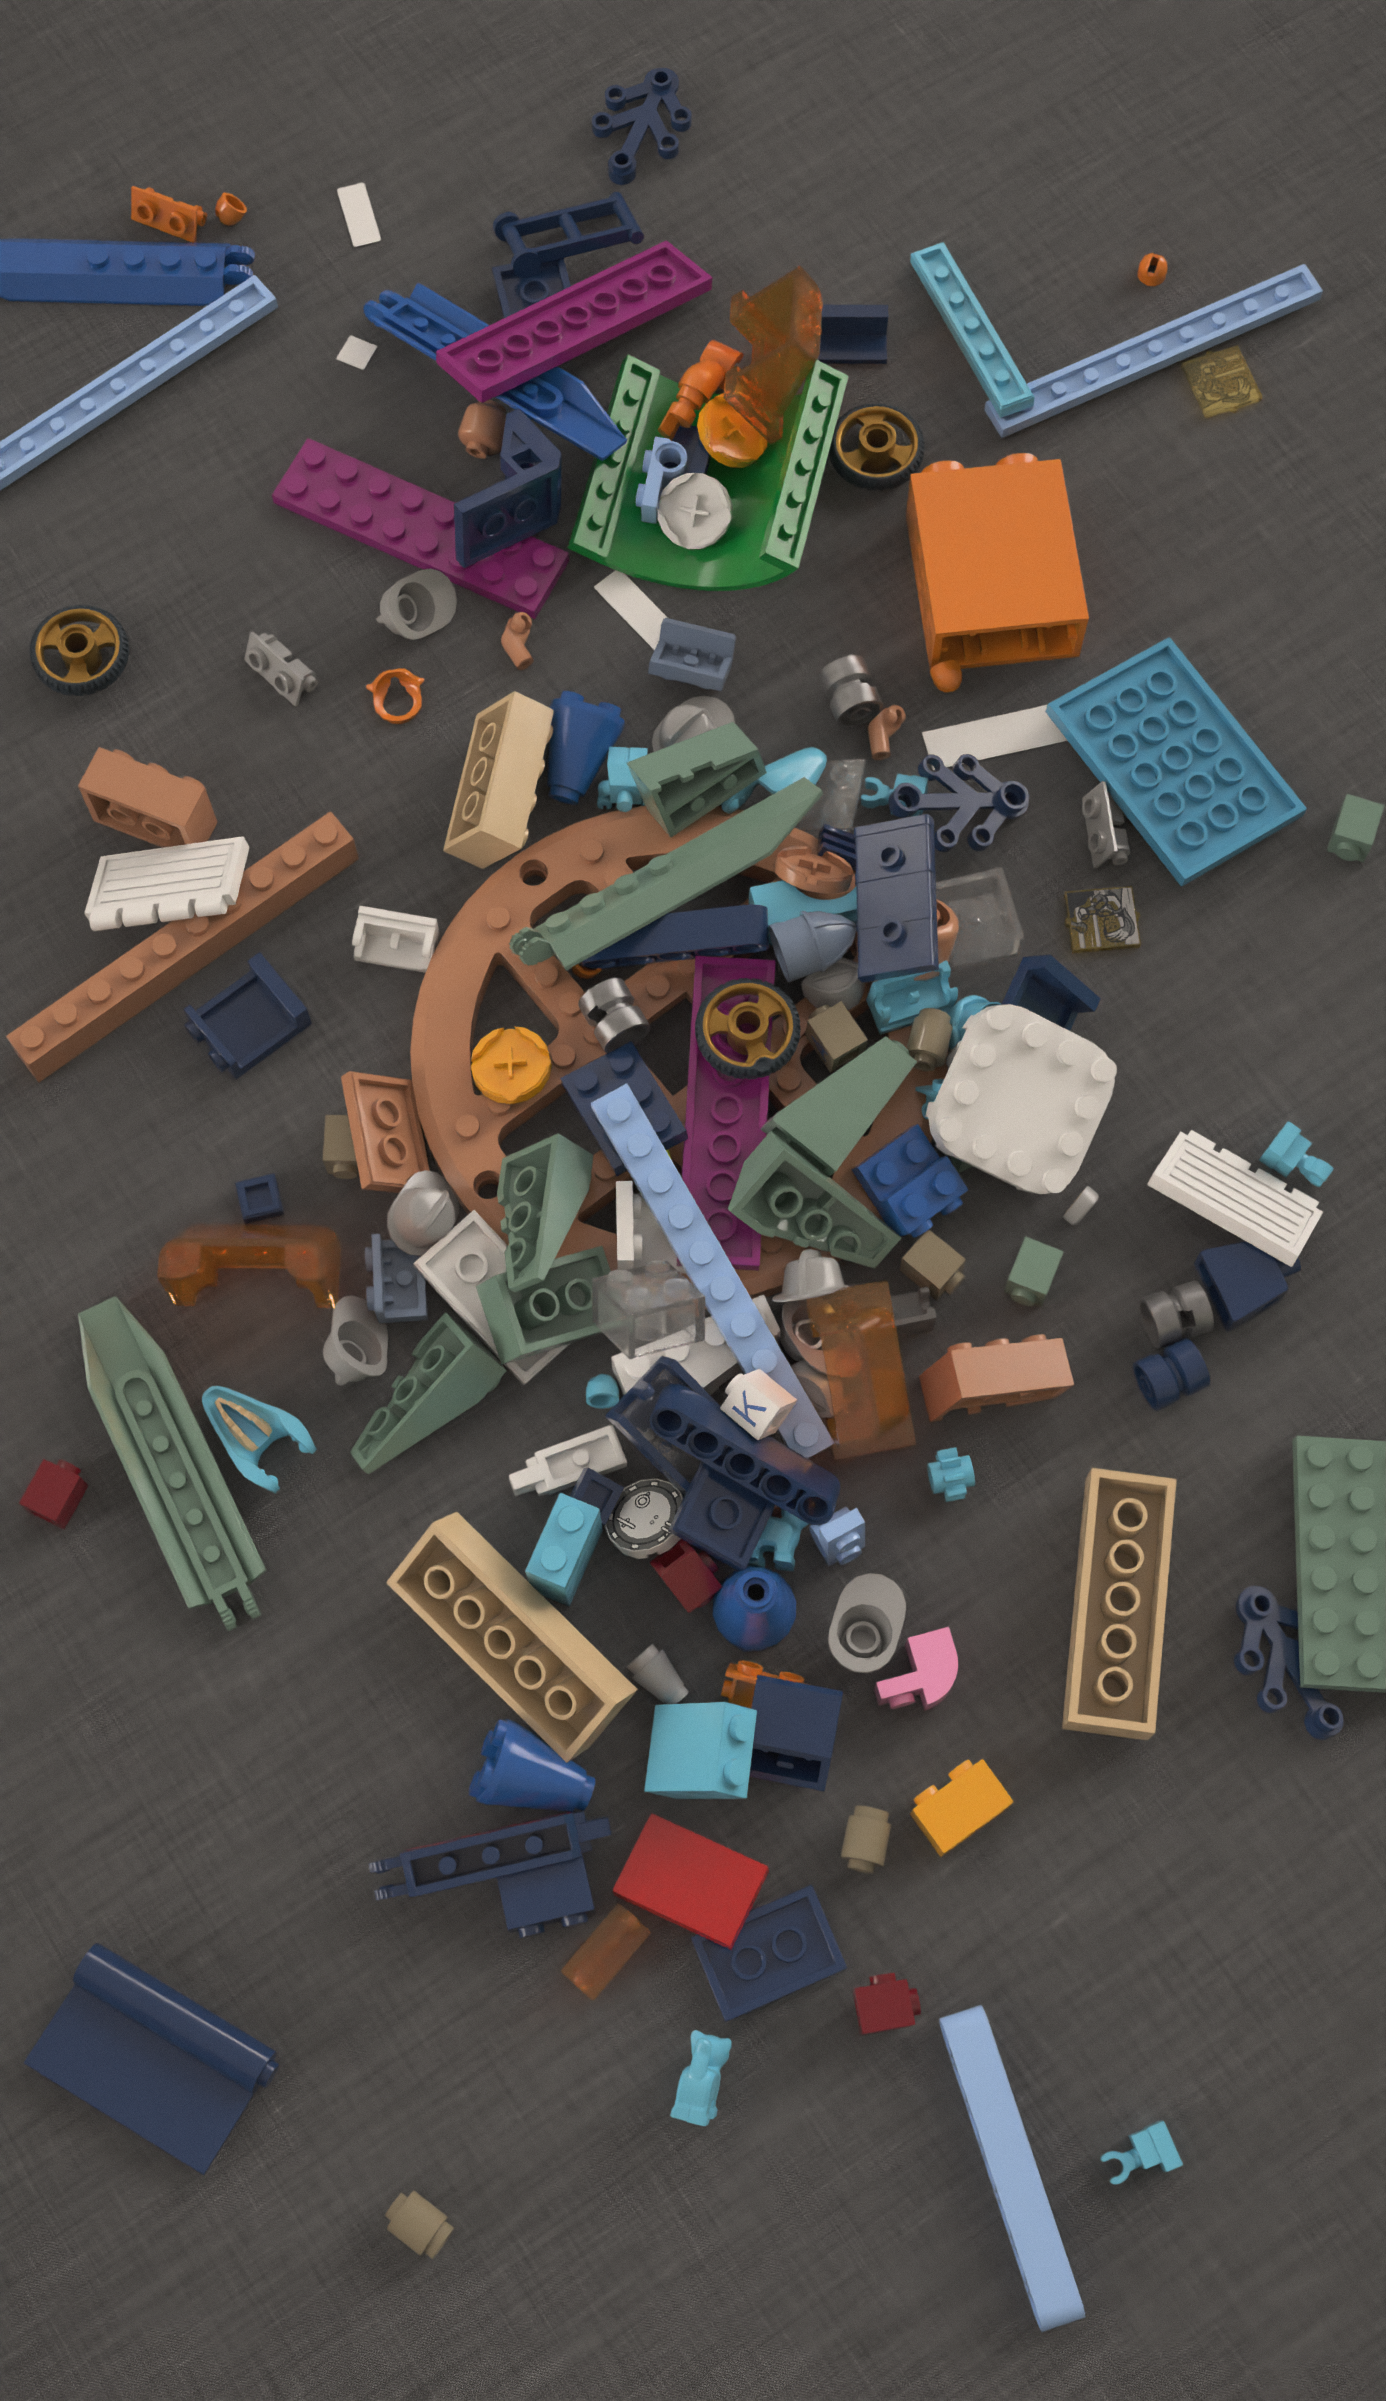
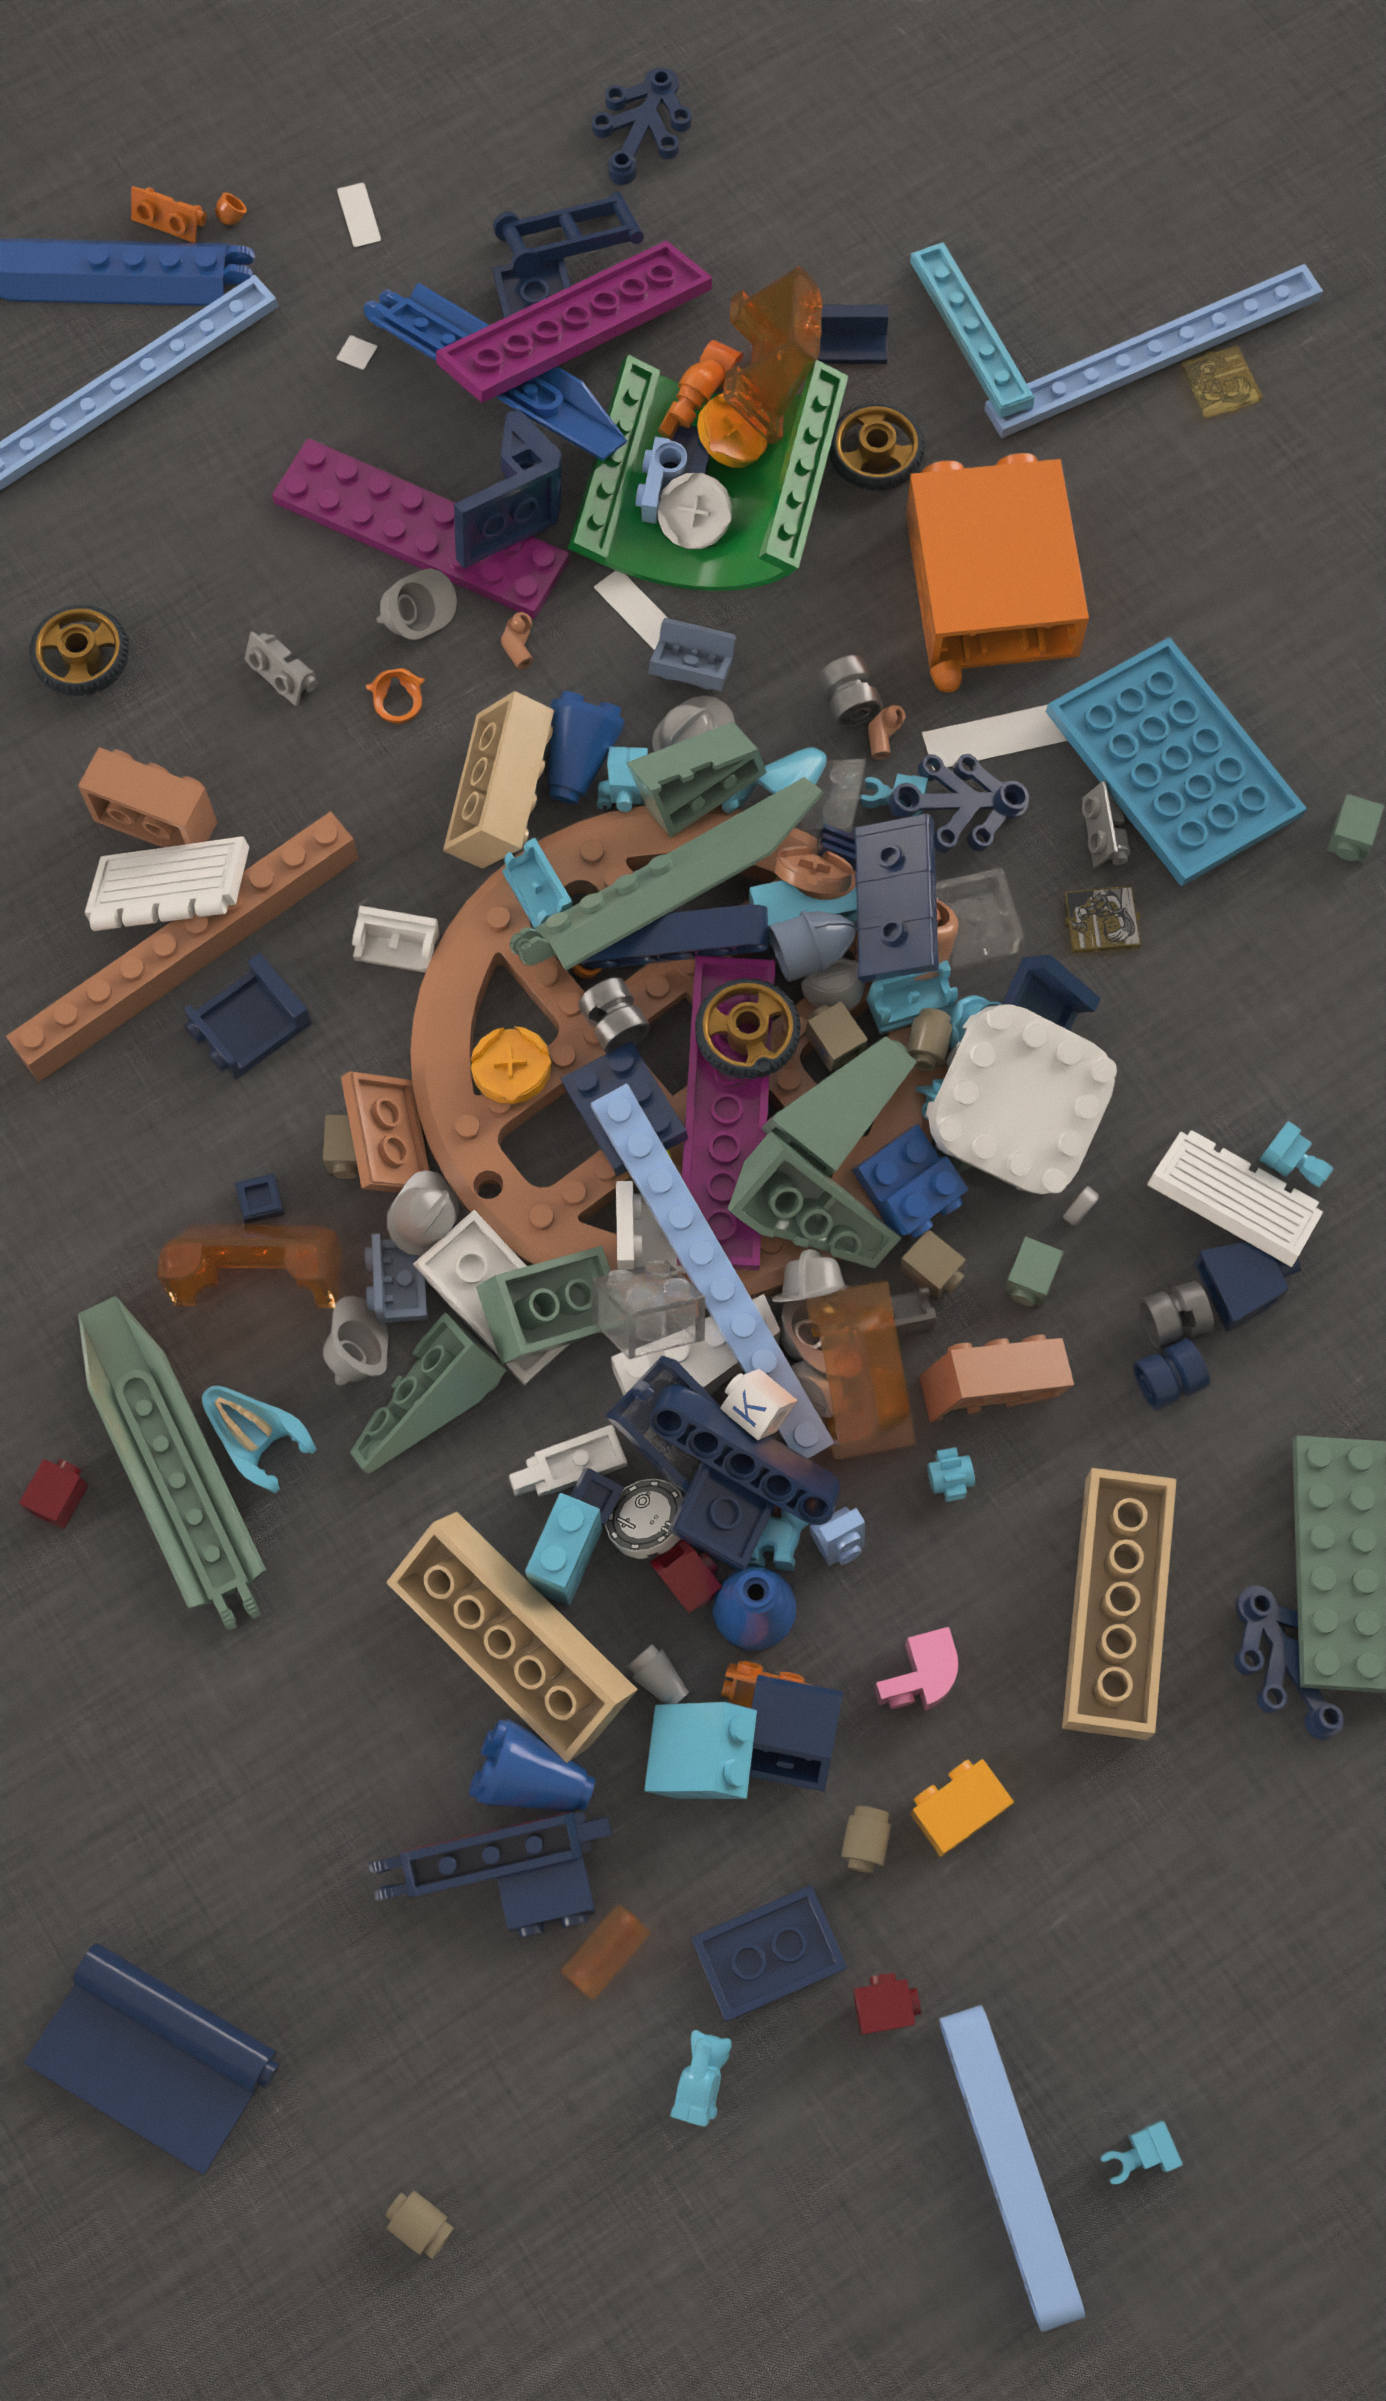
nougat head [458,400,506,459] -> none
sand green wedge [497,1133,594,1292] -> none
medium azure hinge [586,1374,619,1409] -> none
red tile [612,1813,769,1950] -> none
light grey piece [828,1573,906,1673] -> none
orange hinge [1137,253,1168,286] -> none
none -> medium azure hinge [502,838,573,928]

